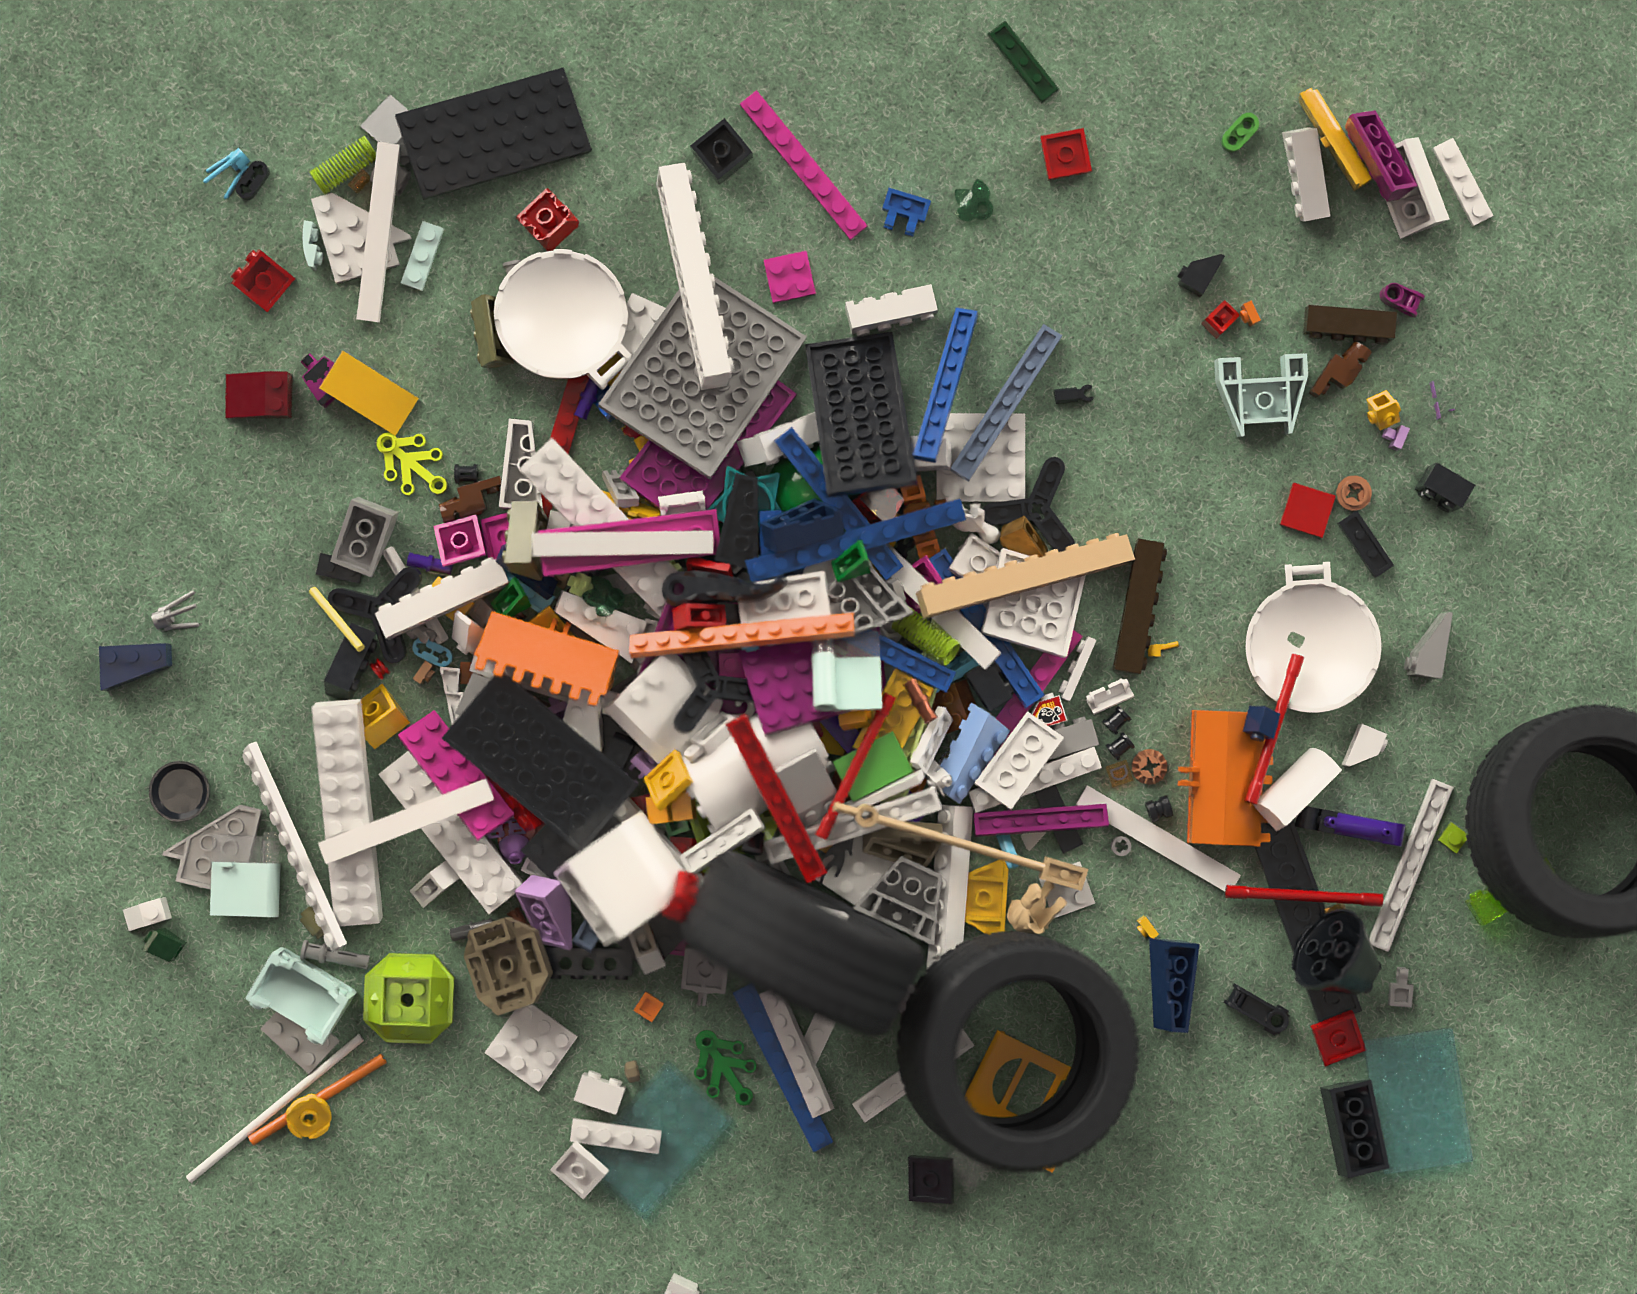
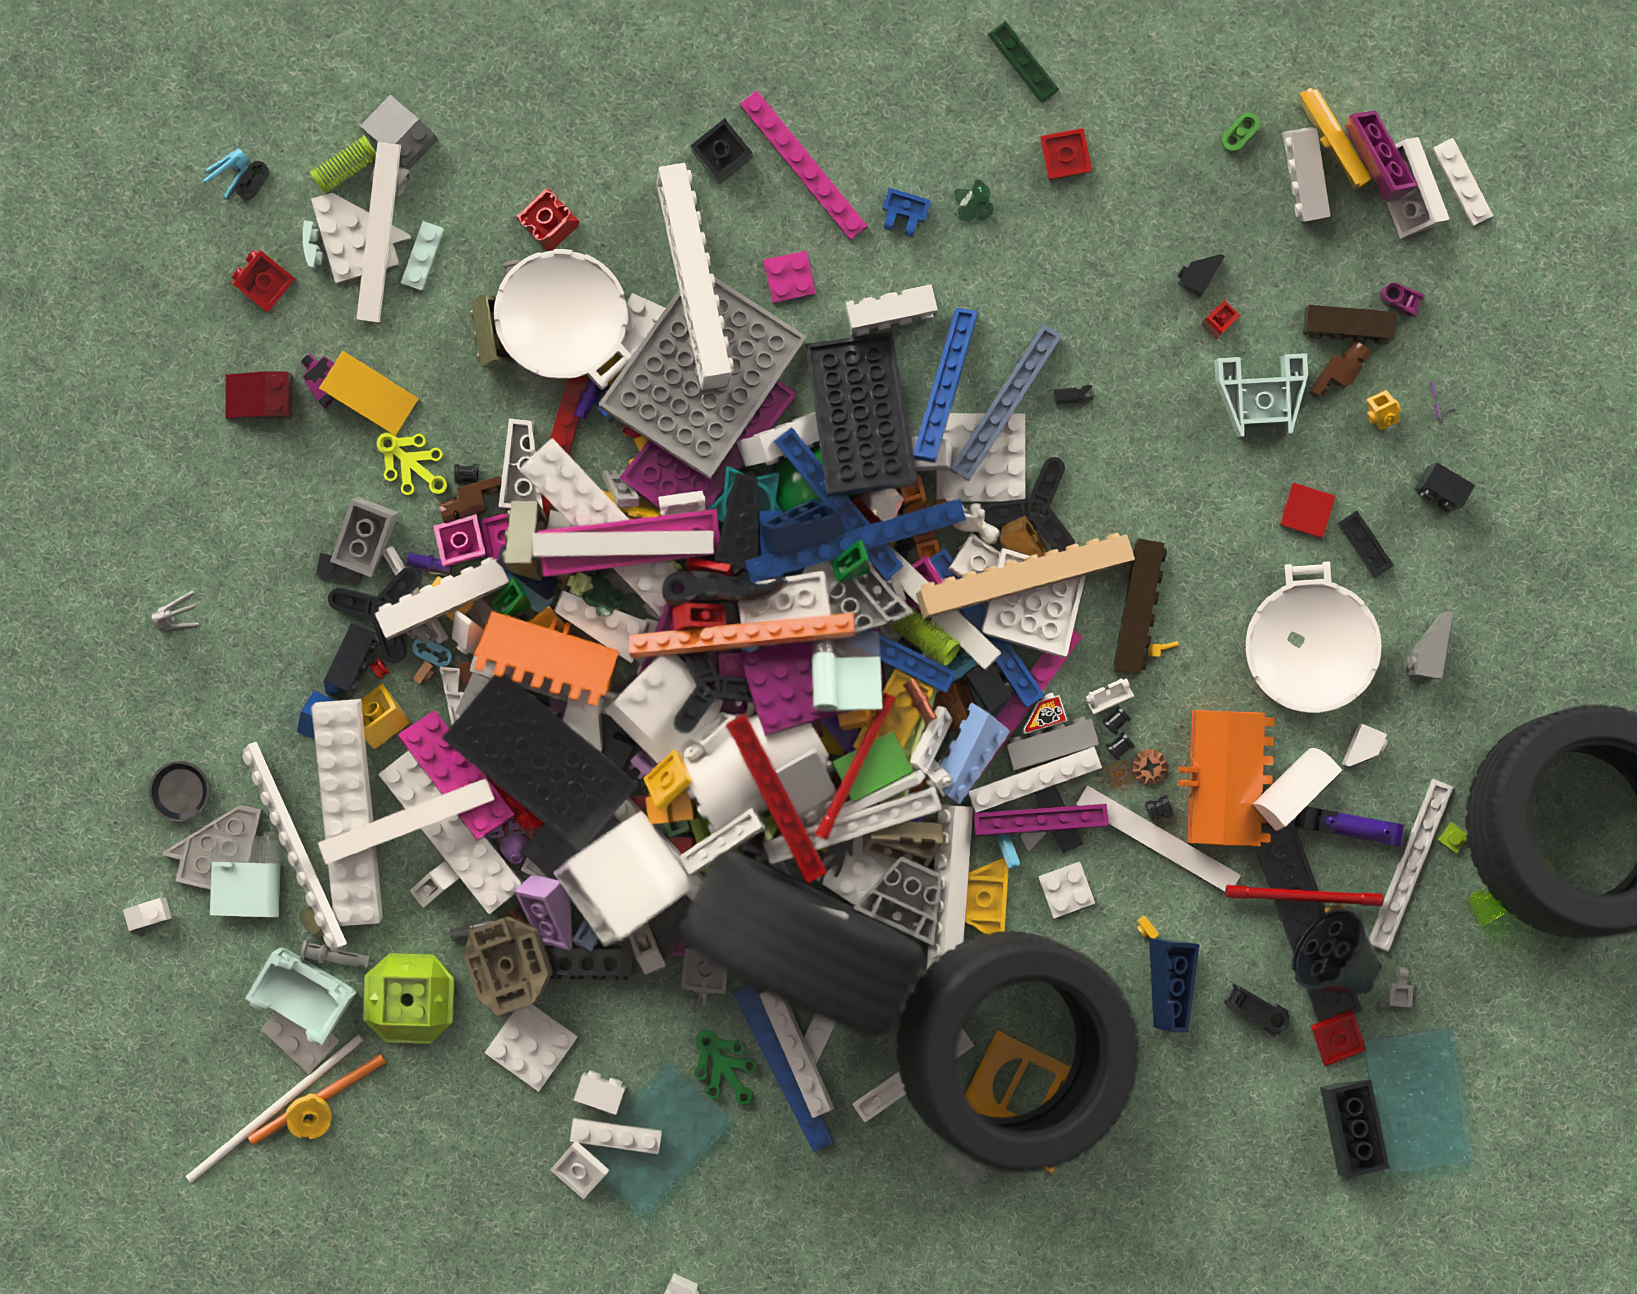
dark blue wedge [99,643,172,691] -> none
dark green slope [142,928,187,962] -> none
light yellow bar [309,587,365,652] -> none
clear orange tile [348,168,370,194] -> none
black plate [395,67,592,200] -> none
dark tan tile [624,1060,641,1083] -> none
orange plate [633,991,664,1022] -> none
red bracket [663,870,700,923] -> none
tan bar [833,802,1088,891] -> none
black plate [908,1155,954,1204] -> none
white plate [975,711,1064,810] -> none
tan piece [1007,881,1067,935] -> none
white plate [1059,636,1096,701] -> none
light grey bush [1111,836,1132,856] -> none
orange plate [1240,300,1261,327] -> none
dark blue brick [1243,706,1280,742] -> none
red piece [1244,653,1304,805] -> none
nougat gear [1335,475,1372,511] -> none
lavender tile [1382,425,1410,451] -> none
none -> blue slope [297,691,334,739]

